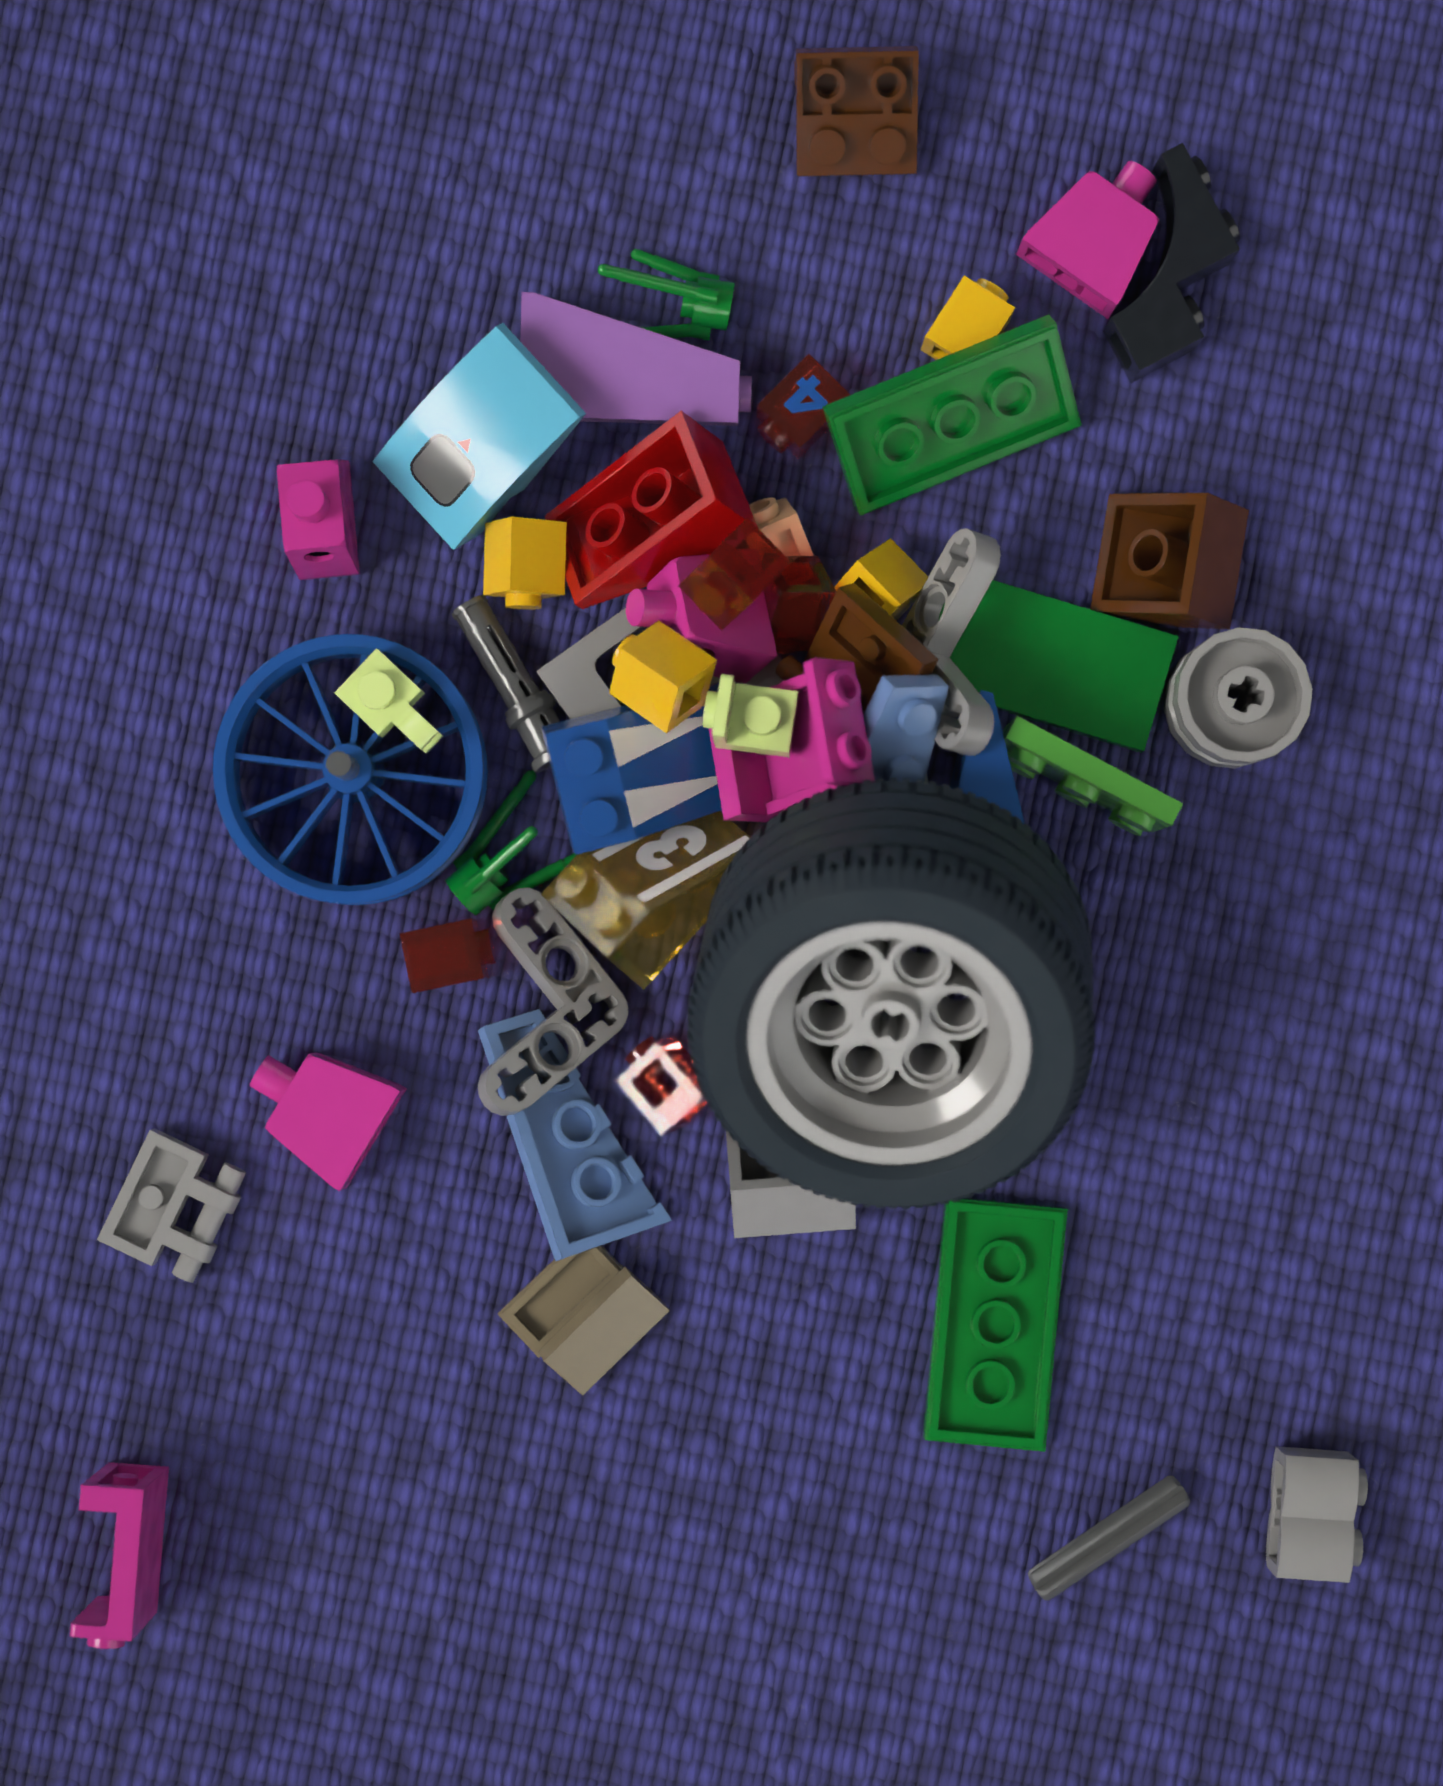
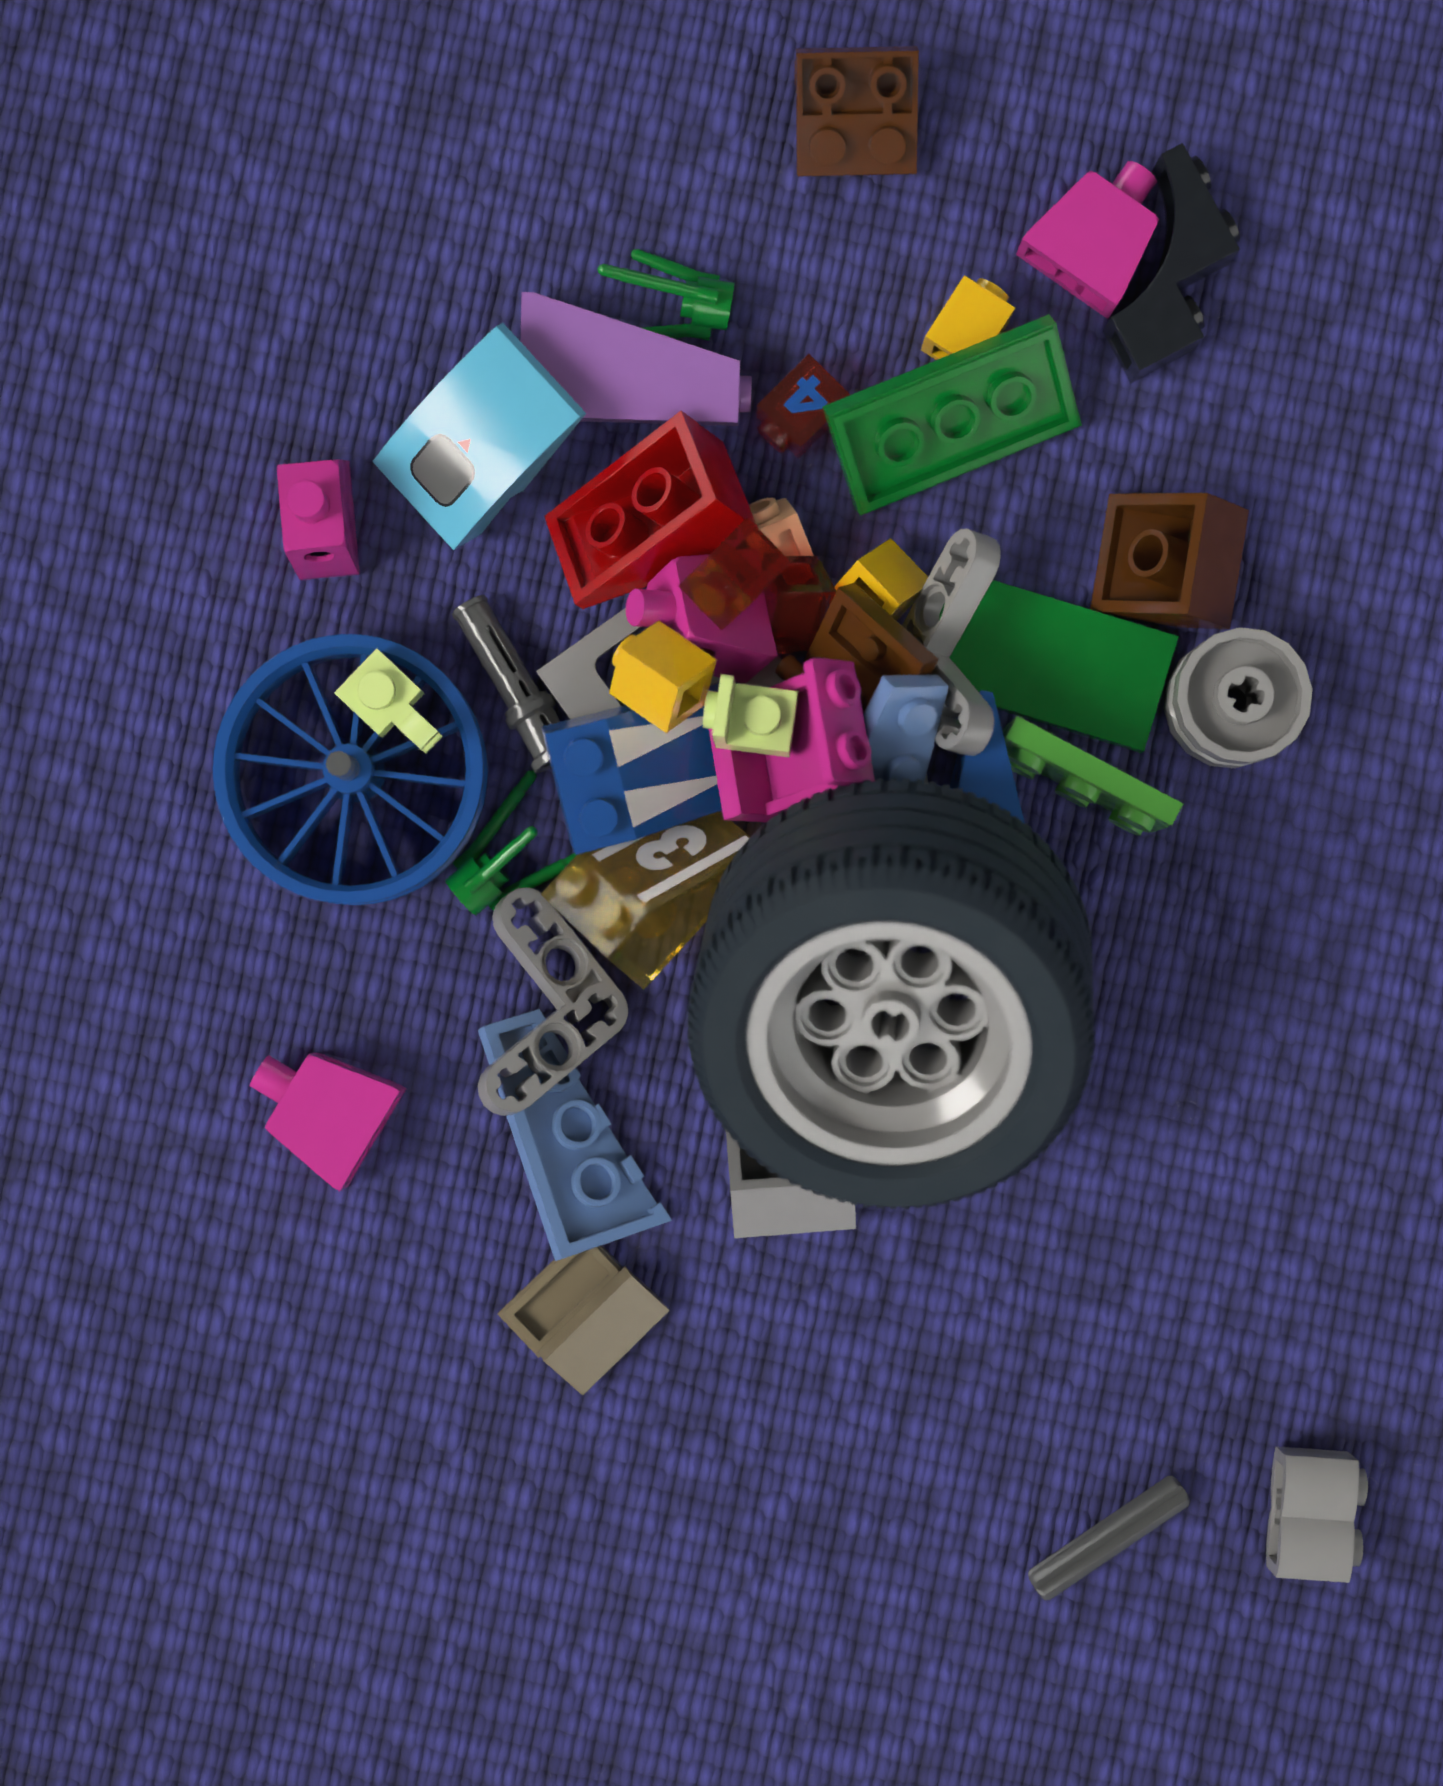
dark pink panel [70,1462,169,1649] -> none
light grey plate [97,1128,246,1283] -> none
clear red brick [399,918,496,993] -> none
yellow brick [483,516,567,609] -> none
clear red brick [615,1036,708,1136] -> none
green tile [923,1198,1068,1452] -> none

